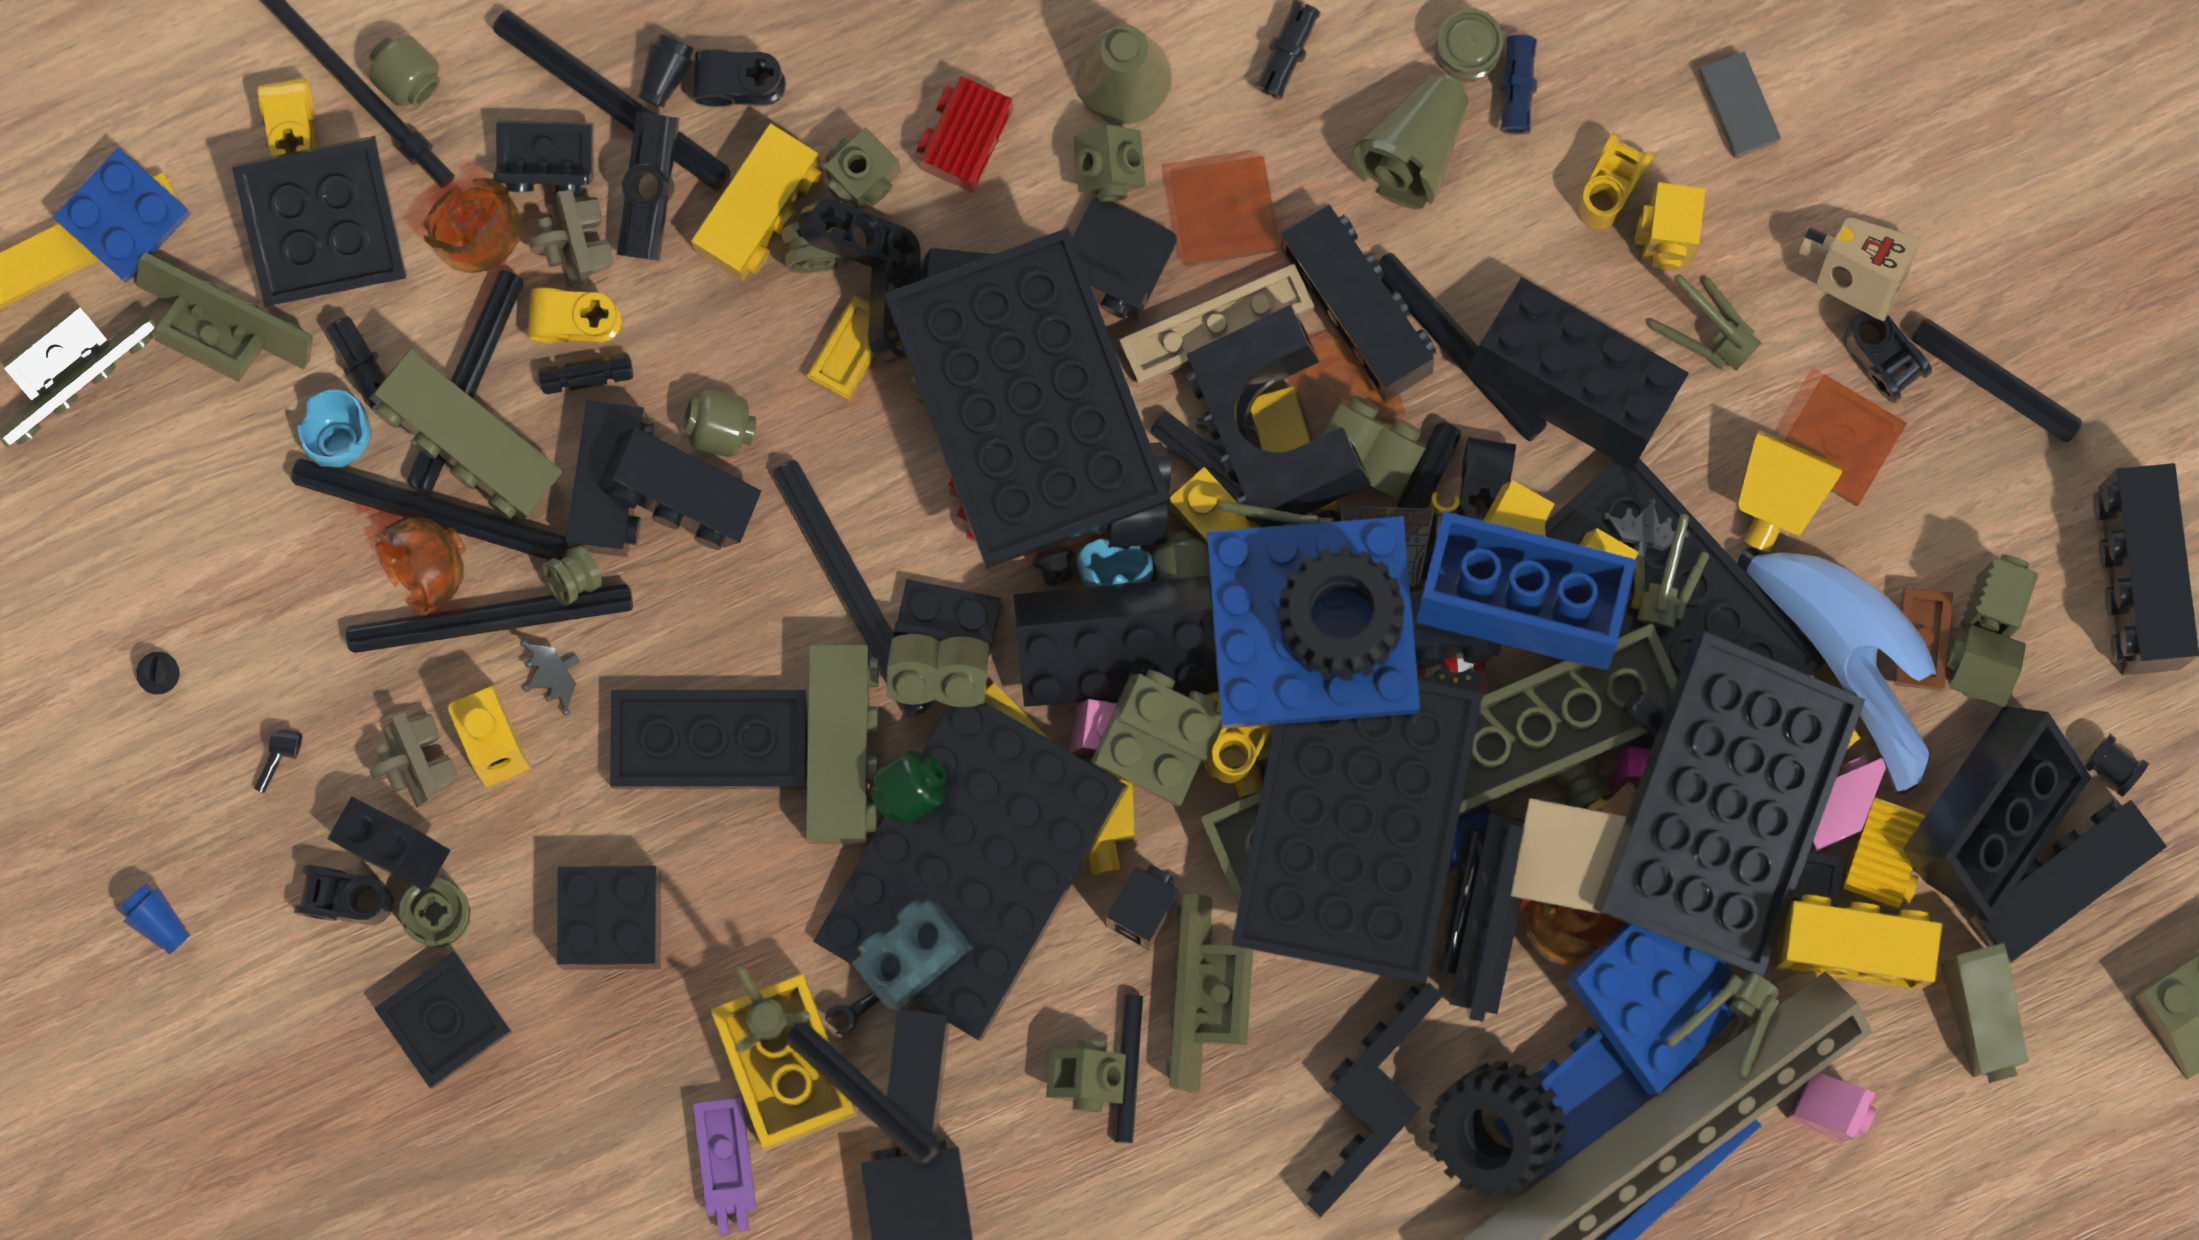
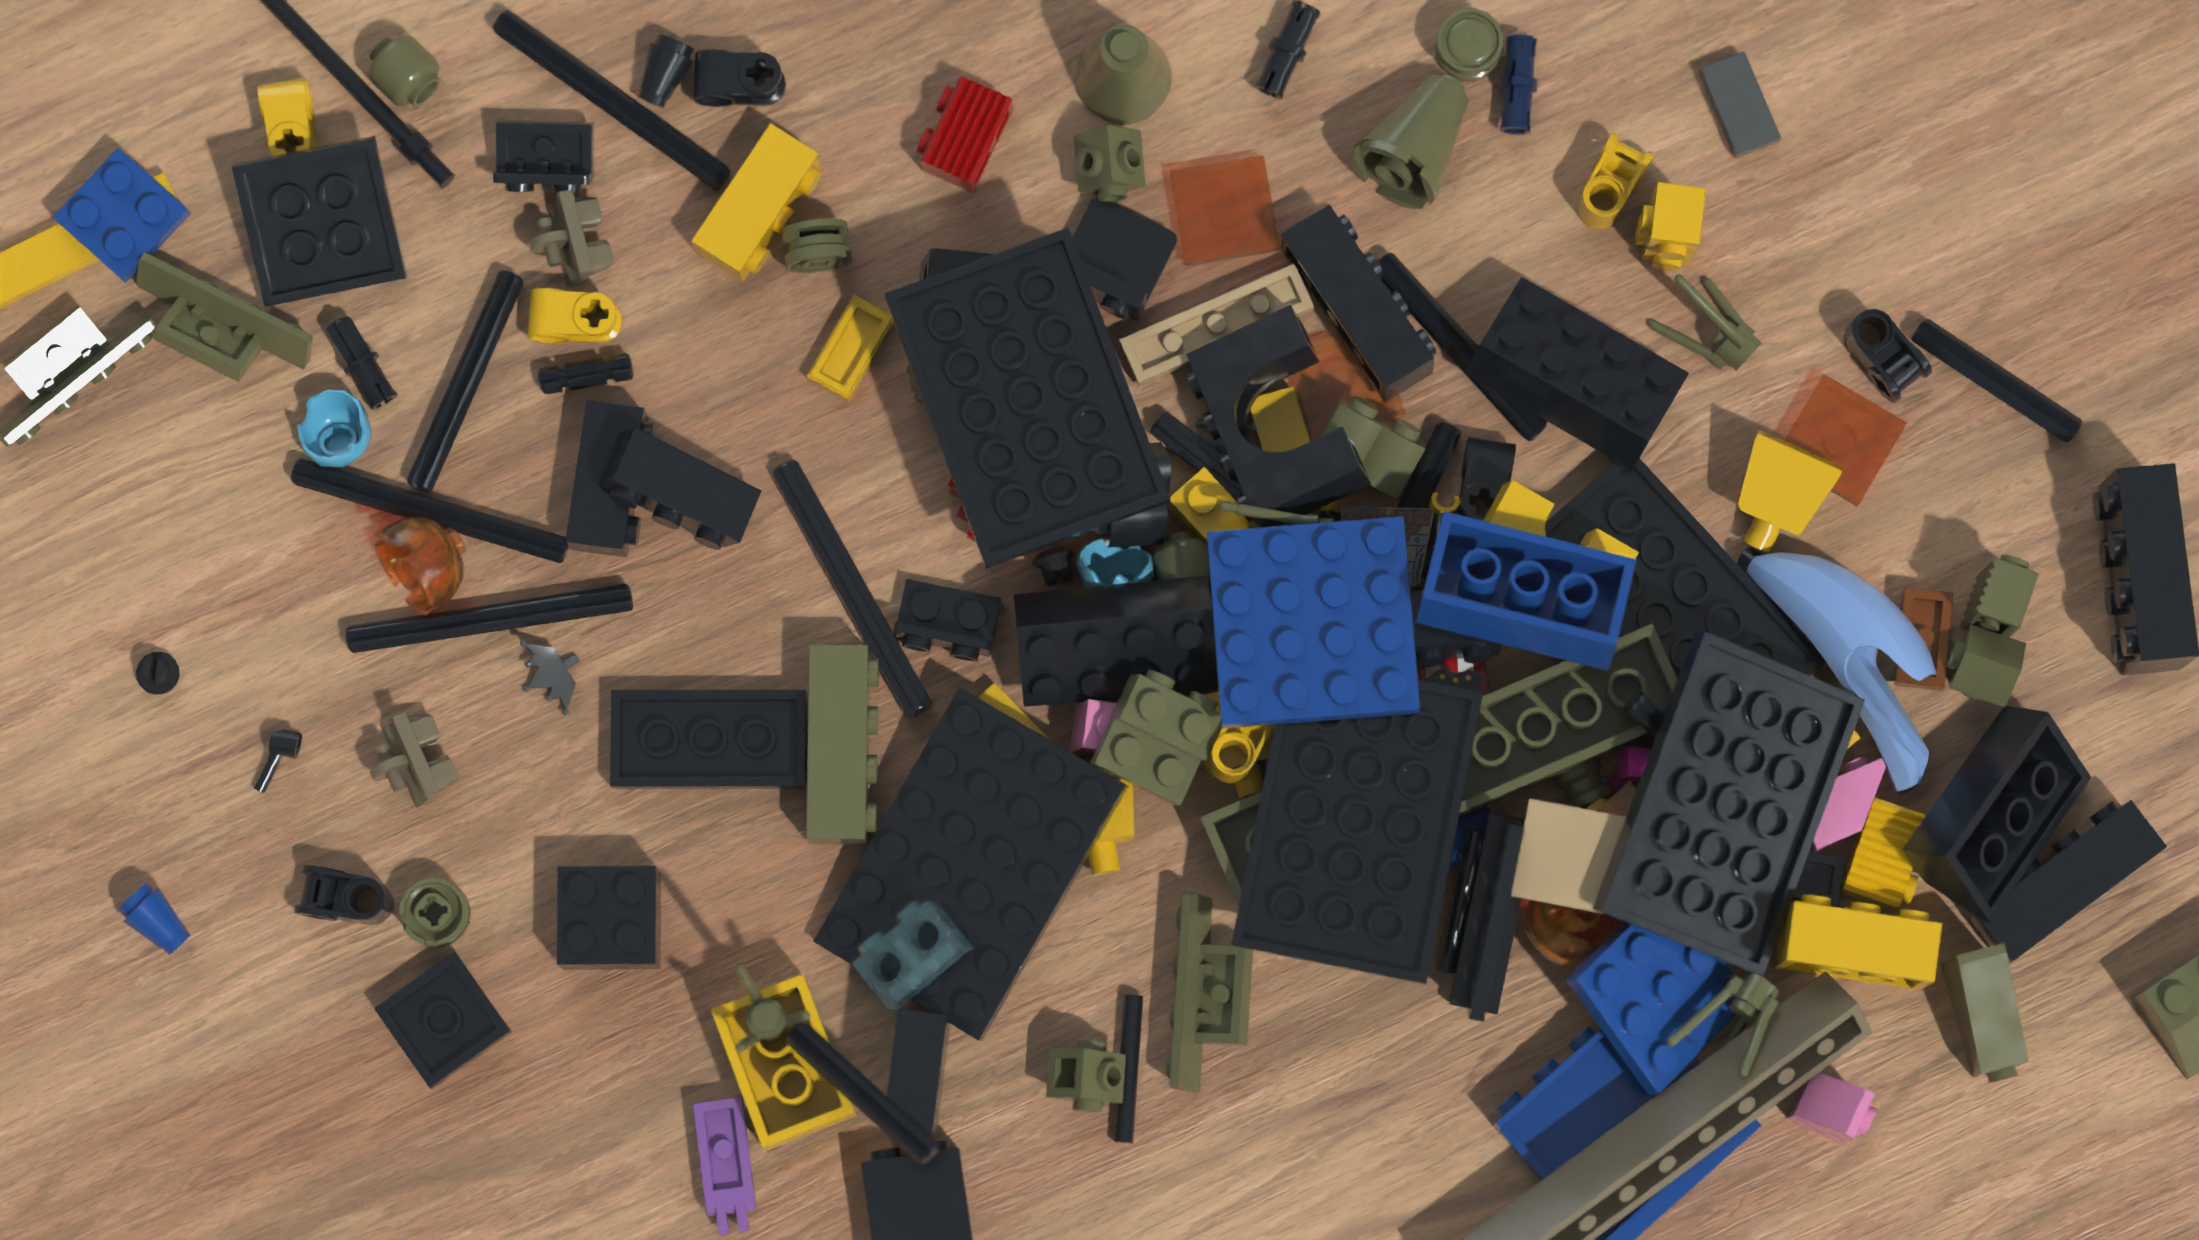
black brick [327,796,451,893] -> none
olive brick [369,349,563,520] -> none
clear orange cylinder [423,178,522,274] -> none
yellow torso [447,685,531,788] -> none
olive wheel [542,545,602,606] -> none
black piece [617,112,680,261] -> none
olive head [682,390,756,457] -> none
black beam [798,199,921,363] -> none
olive brick [824,127,901,210] -> none
black hand [825,984,891,1034] -> none
dark green head [871,750,947,823] -> none
olive brick [886,634,989,707] -> none
black brick [1107,865,1179,951] -> none
black tyre [1279,547,1404,681] -> none
black bracket [1305,982,1443,1219] -> none
black tyre [1429,1061,1566,1197] -> none
dark grey piece [1603,498,1689,560] -> none
olive plant [1630,513,1709,630] -> none
tan torso [1799,218,1922,321] -> none
black bush [2084,733,2149,797] -> none

